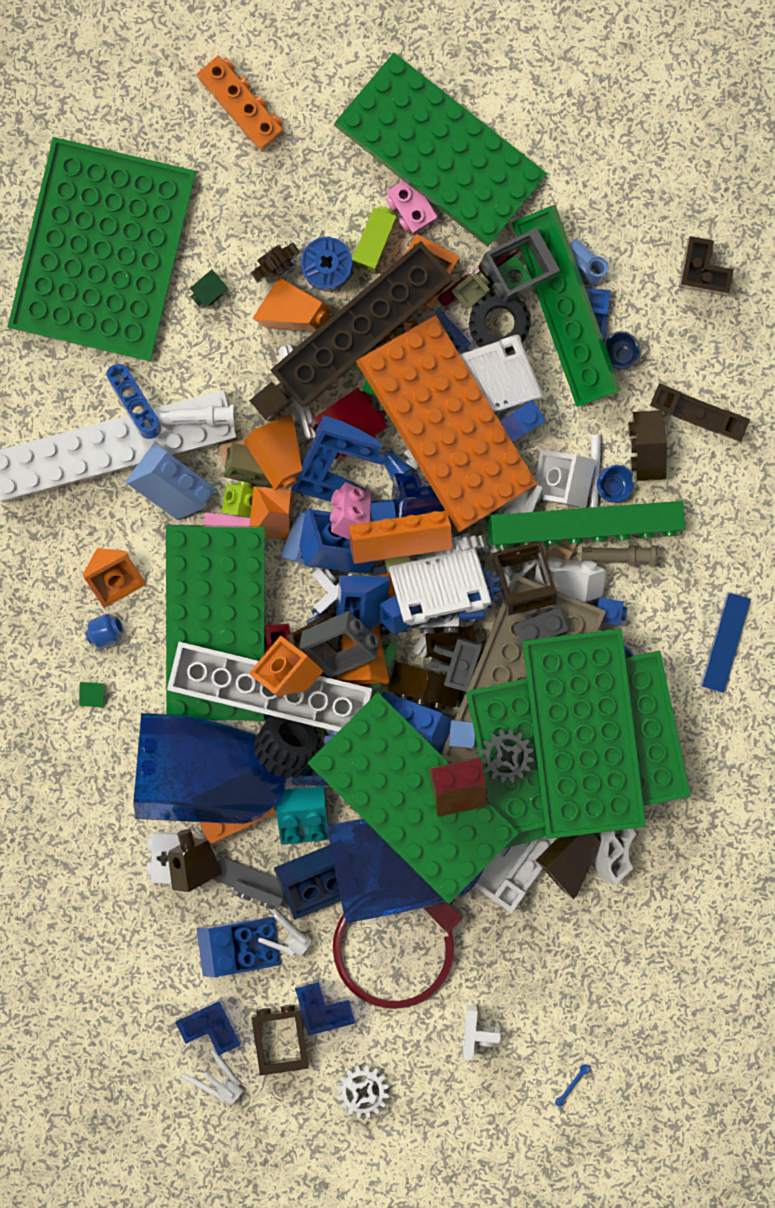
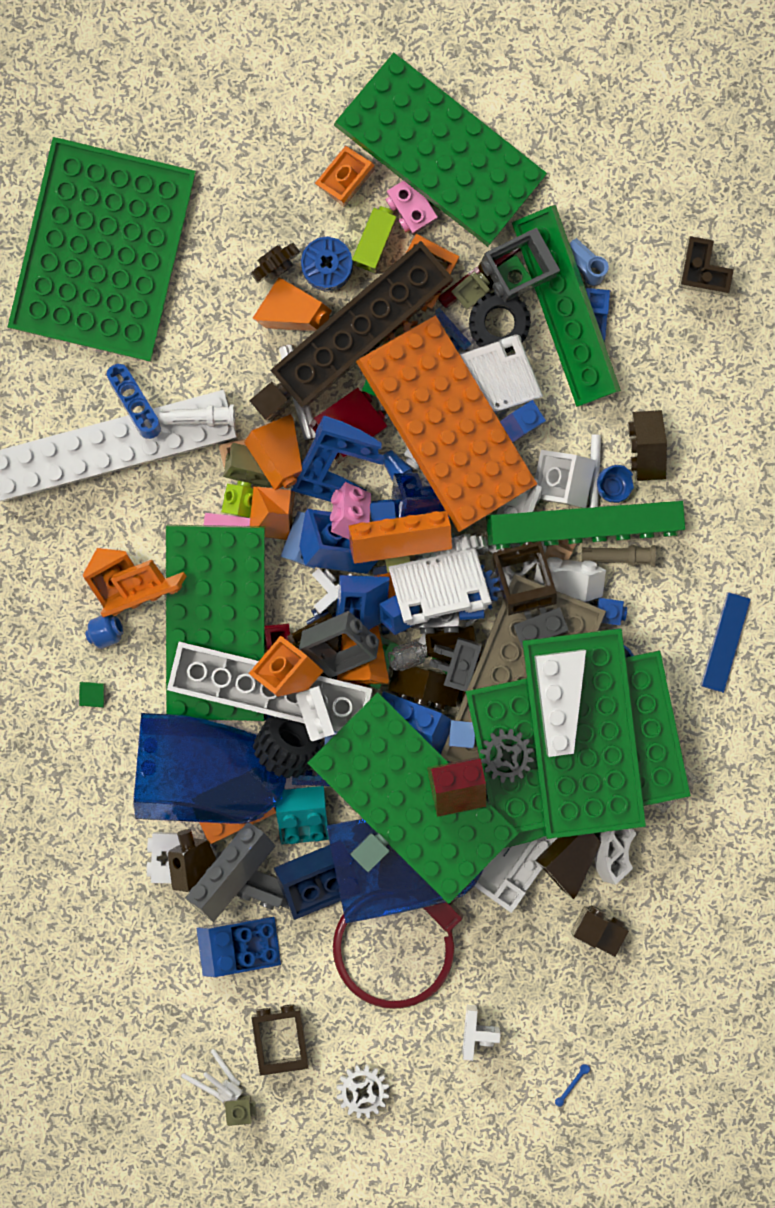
medium blue slope [125,443,217,520] -> none
clear blue brick [175,997,242,1056] -> none
dark green brick [190,269,229,309] -> none
orange brick [196,55,283,152] -> none
white plant [258,908,311,957] -> none
clear blue brick [295,979,356,1036] -> none
dark blue hair [606,331,641,370] -> none
dark brown slope [650,383,750,442] -> none
none -> orange bracket [100,560,187,617]
none -> dark grey brick [185,822,276,922]
none -> olive bracket [225,1095,257,1126]
none -> white bracket [296,686,335,741]
none -> orange slope [315,145,375,207]
none -> sand green brick [350,833,389,872]
none -> clear brick [388,640,426,671]
none -> white wedge [534,649,586,757]
none -> dark brown brick [571,905,629,957]

